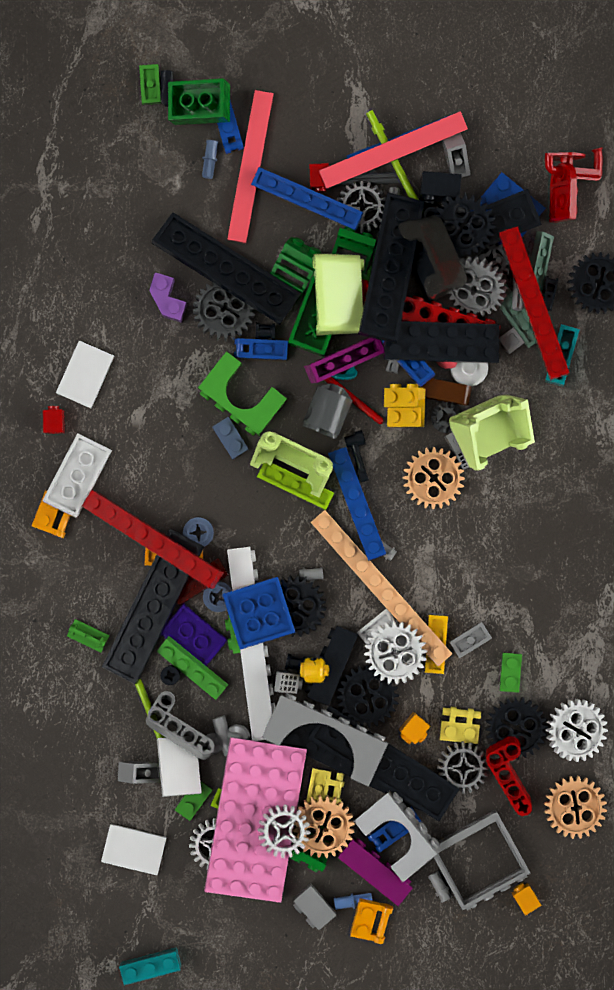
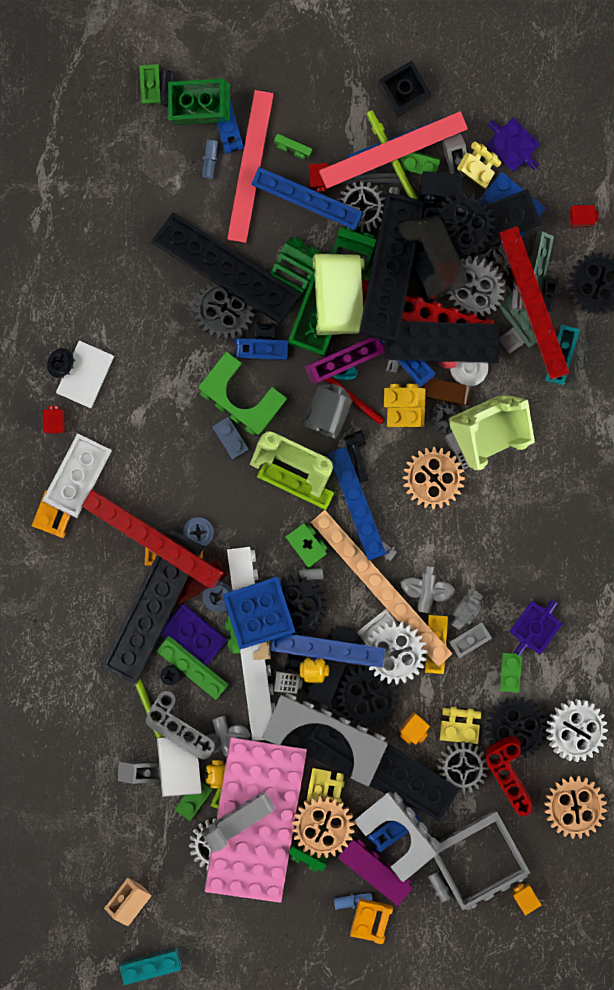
bright green hinge [67,619,110,653] -> none
white tile [101,824,167,875] -> none
medium lavender brick [149,272,187,323] -> none
white gear [258,804,310,858] -> none
light grey brick [293,883,336,930] -> none
red plate [545,147,603,223] -> none
none -> black gear [47,348,76,378]
none -> light nougat brick [104,878,152,926]
none -> light grey beam [201,791,275,853]
none -> yellow head [206,760,226,788]
none -> tan piece [254,640,271,660]
none -> blue plate [270,634,385,668]
none -> bright green plate [274,134,312,160]
none -> bright green brick [286,523,328,568]
none -> black brick [378,61,431,117]
none -> bright green plate [400,152,440,174]
none -> light grey plant [401,566,455,613]
none -> light grey gear [451,591,483,630]
none -> light yellow plate [457,142,501,189]
none -> dark purple plate [486,118,540,172]
none -> dark purple plate [509,599,563,656]
none -> red brick [569,205,599,228]

